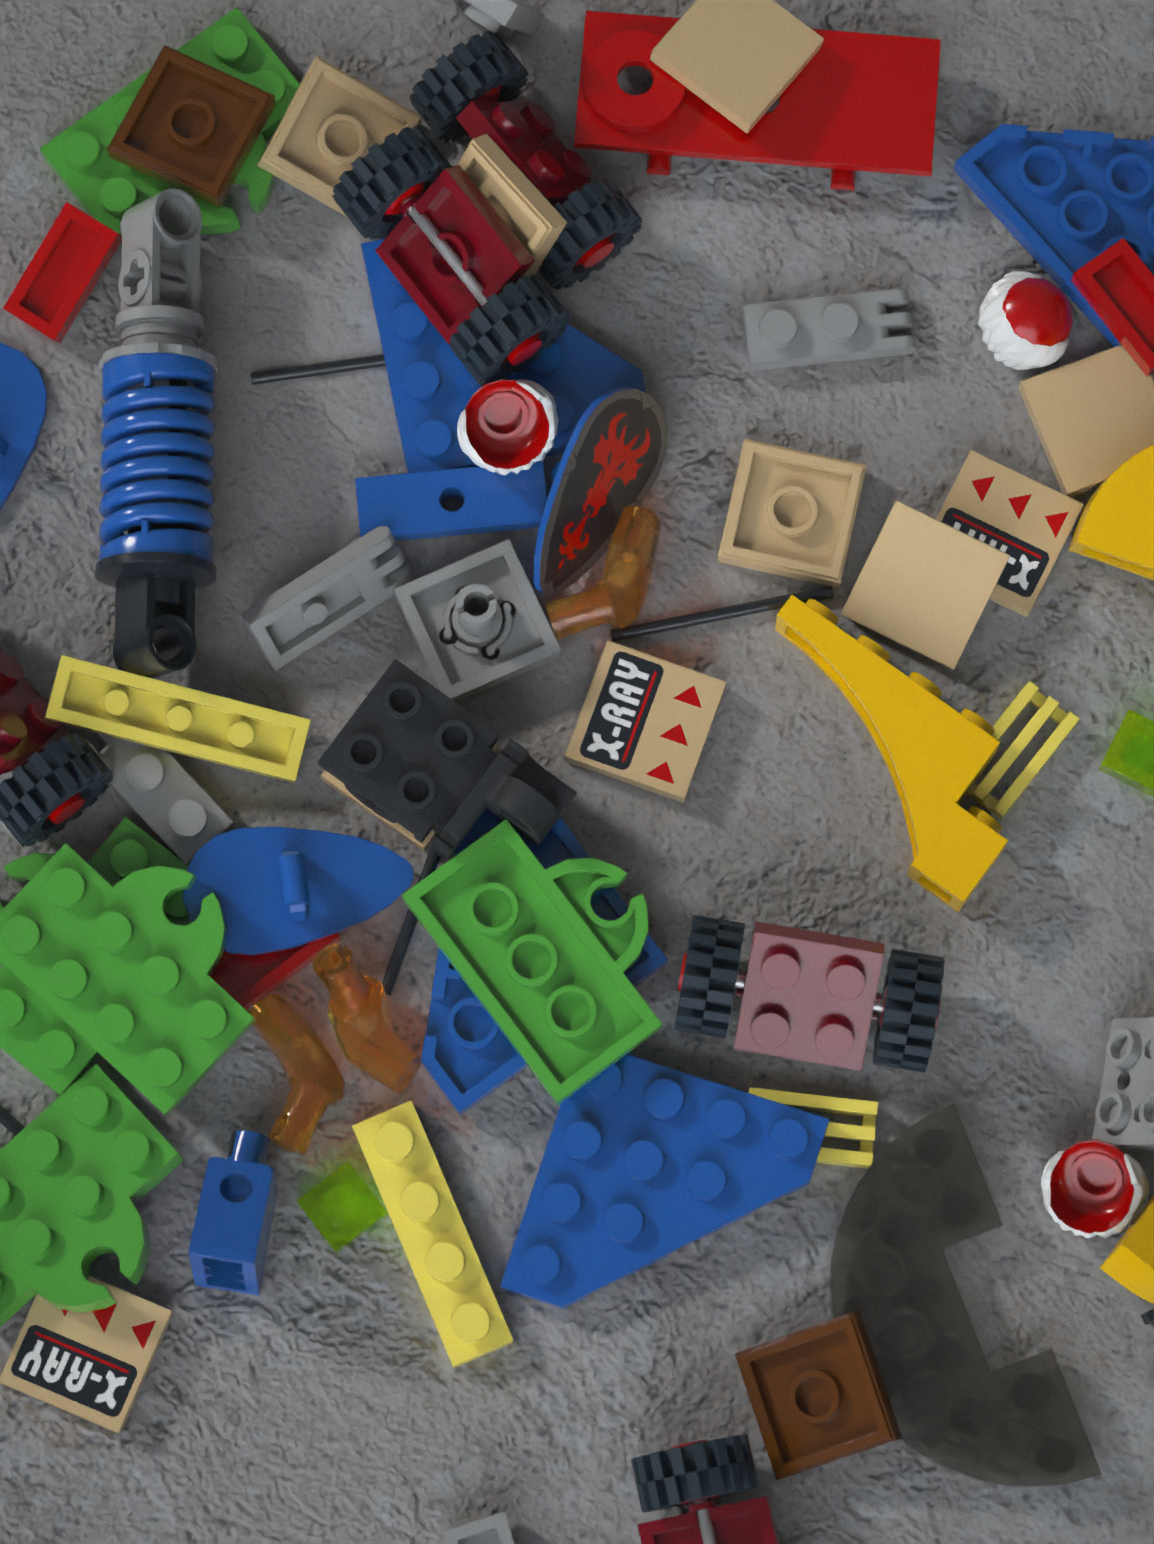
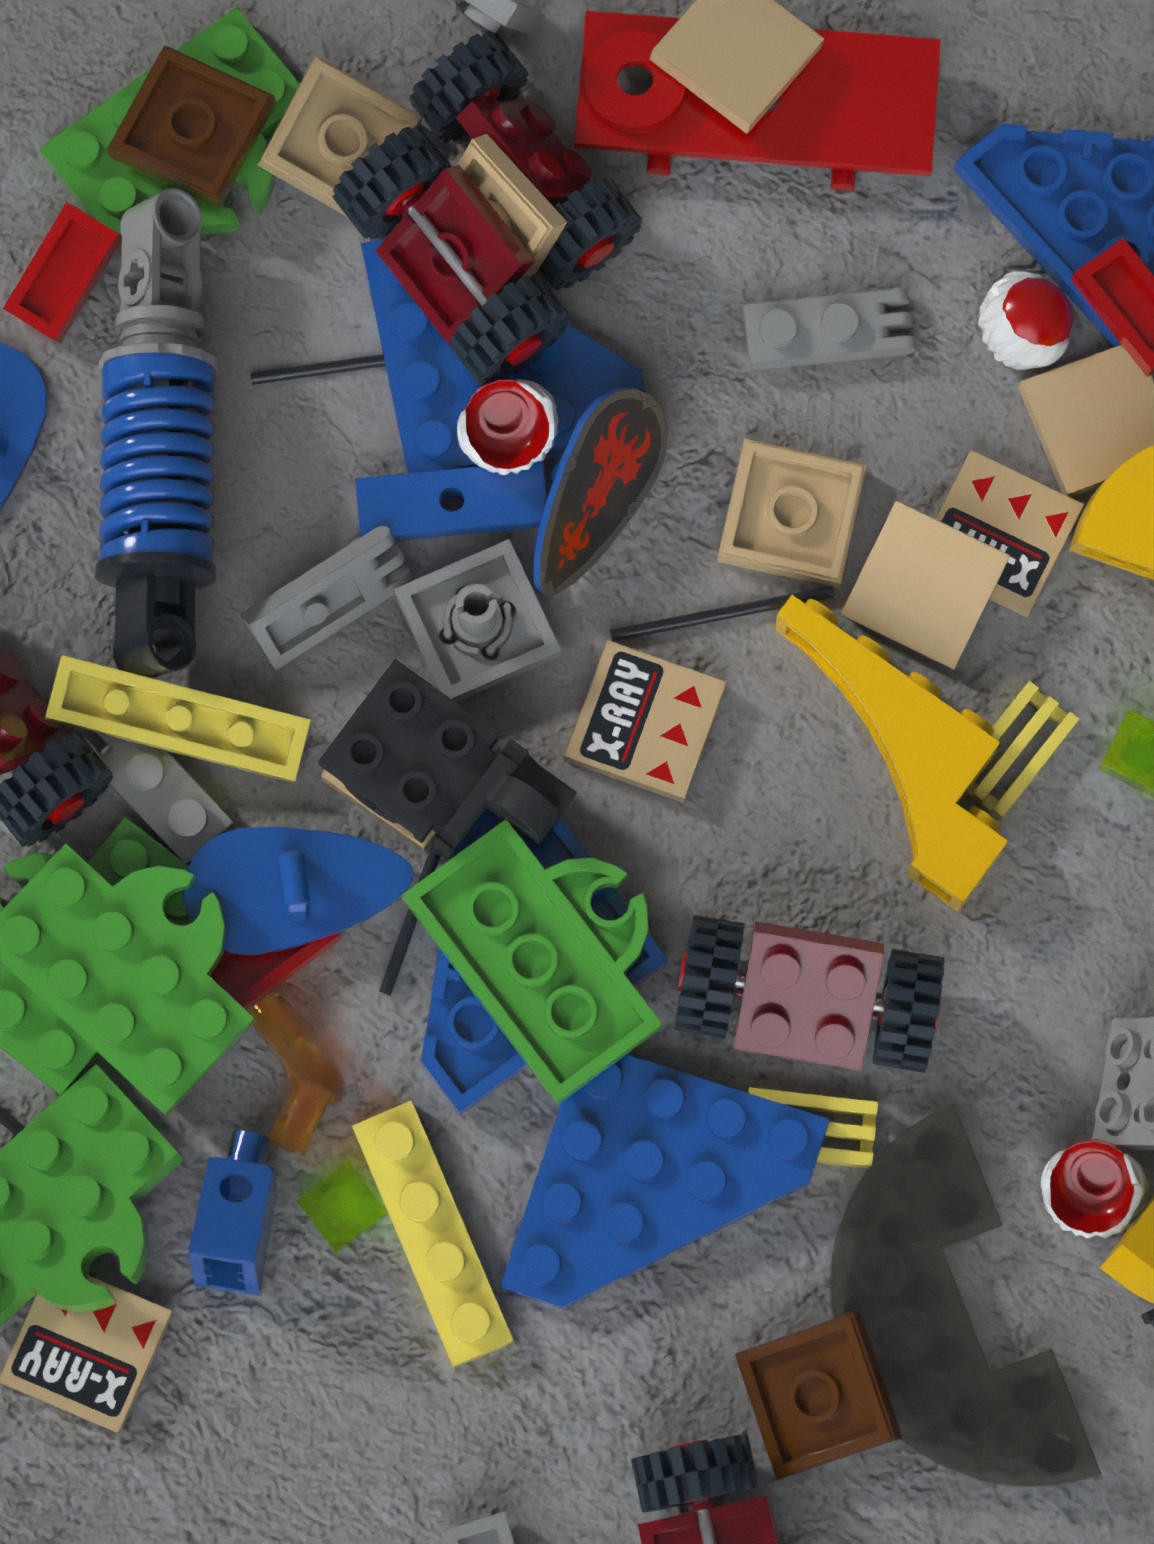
clear orange arm [313,943,421,1094] -> none
clear orange arm [545,506,660,640] -> none

